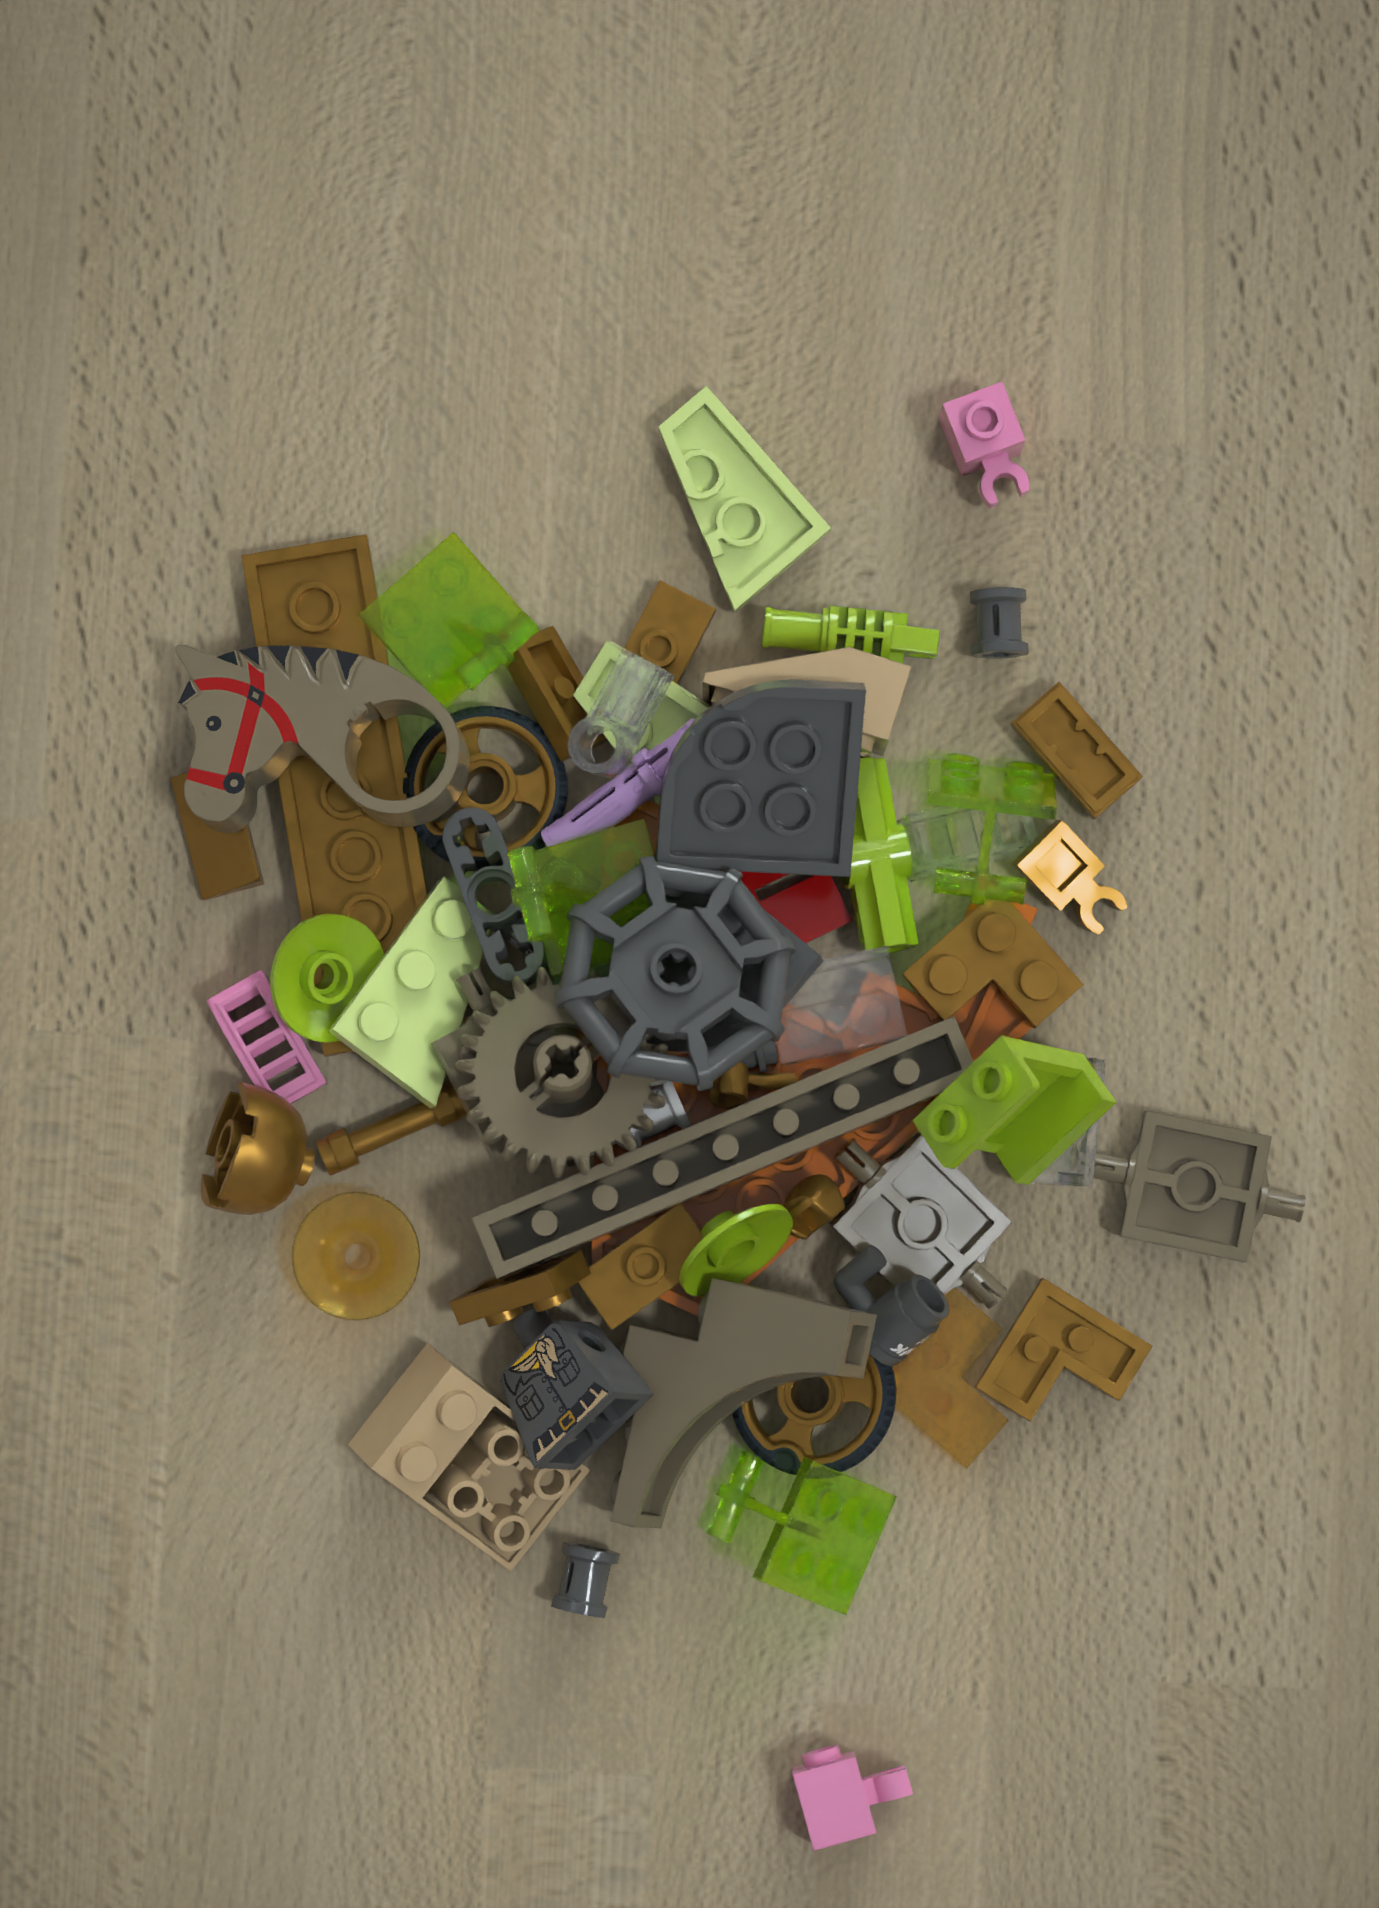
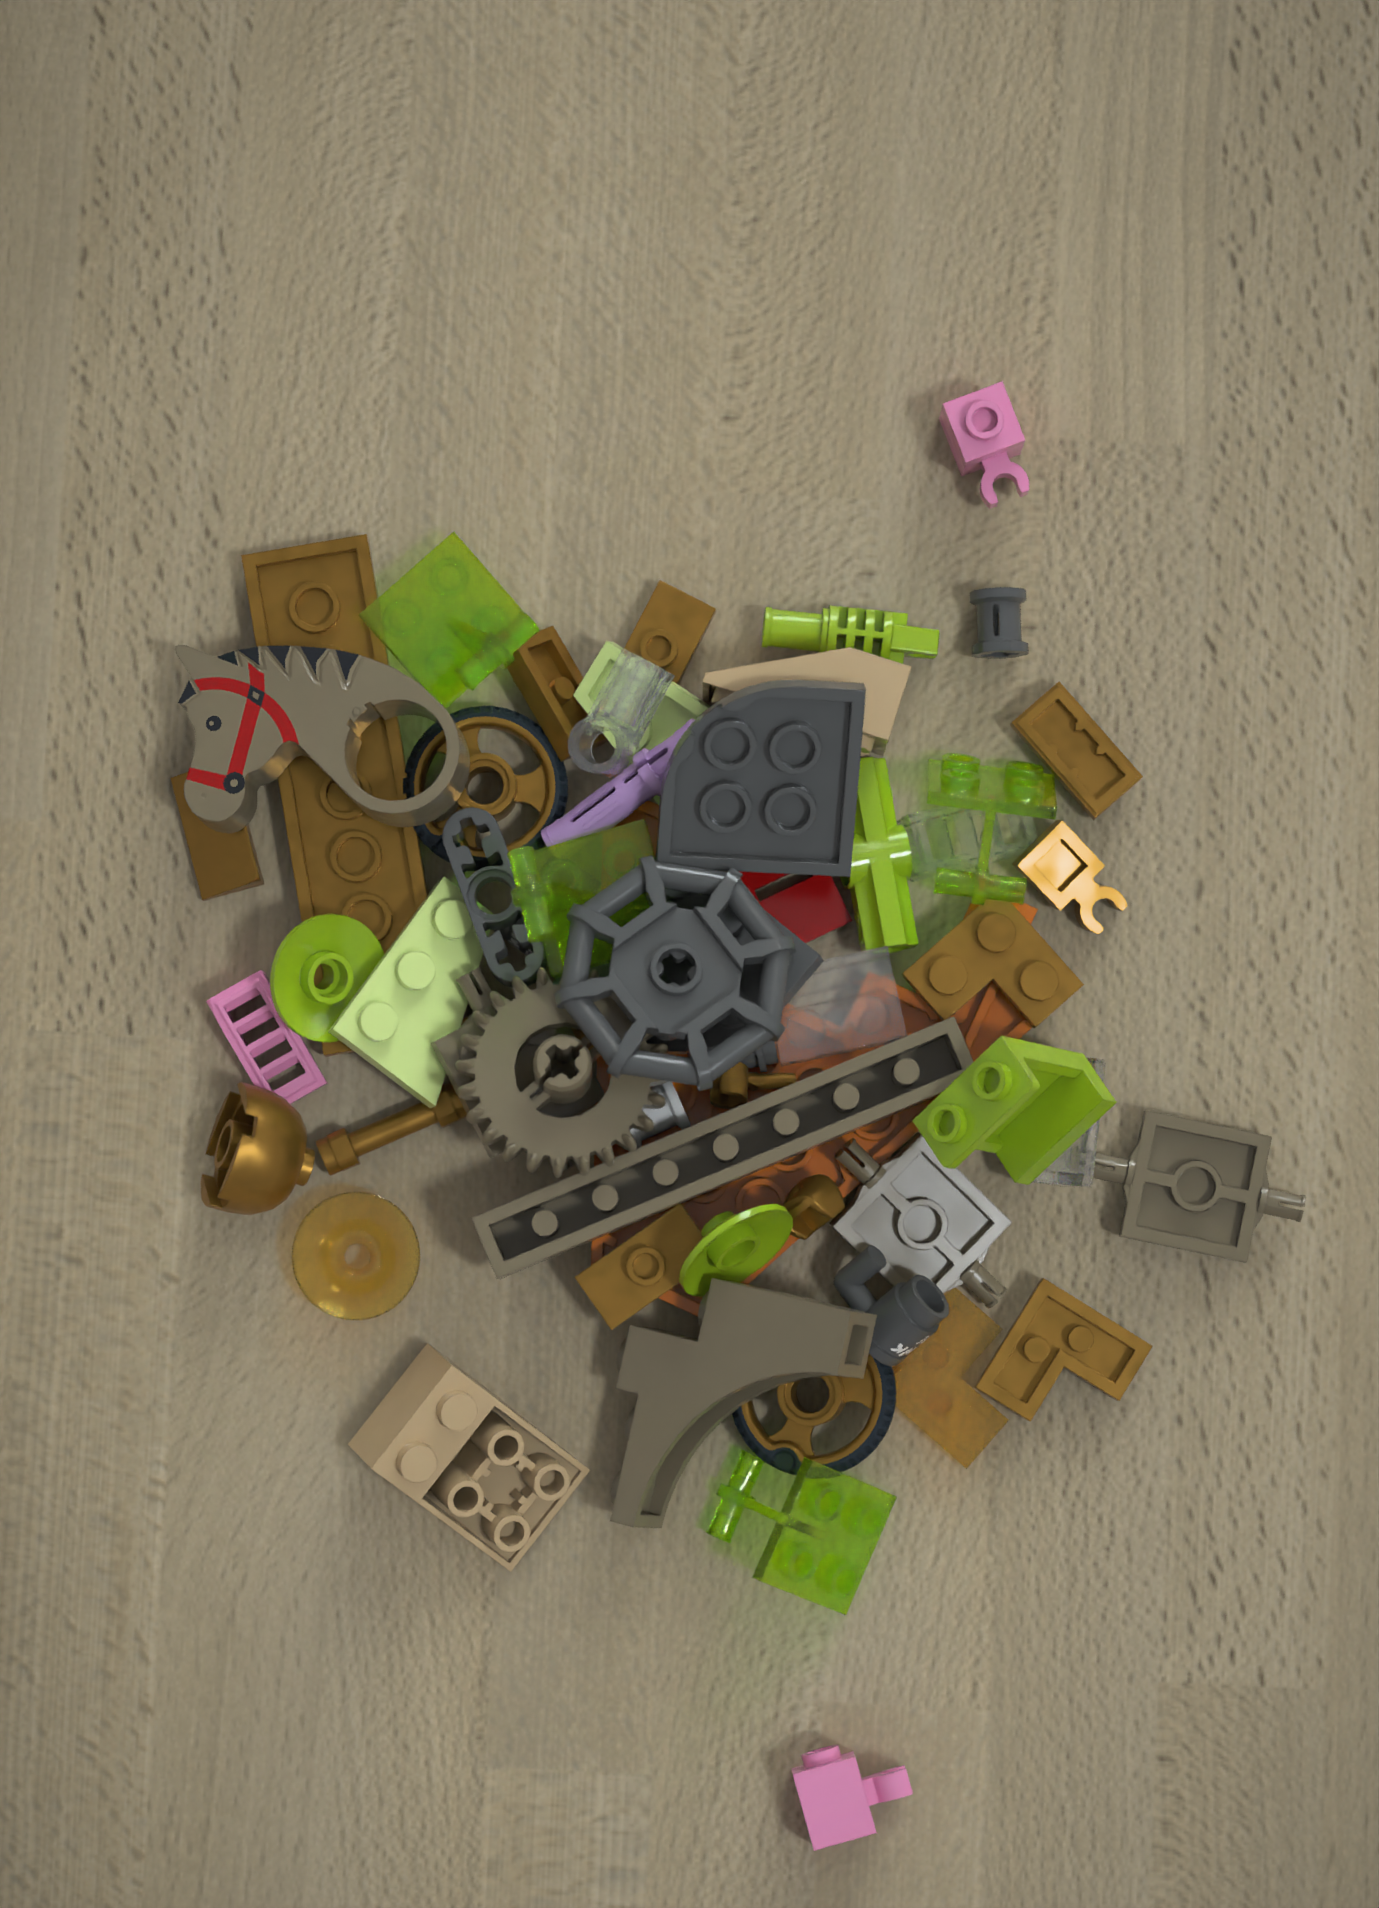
pearl gold plate [449,1250,591,1327] -> none
dark grey torso [500,1308,654,1470] -> none
dark grey bush [551,1542,620,1618] -> none
yellowish green wing [658,386,831,613] -> none

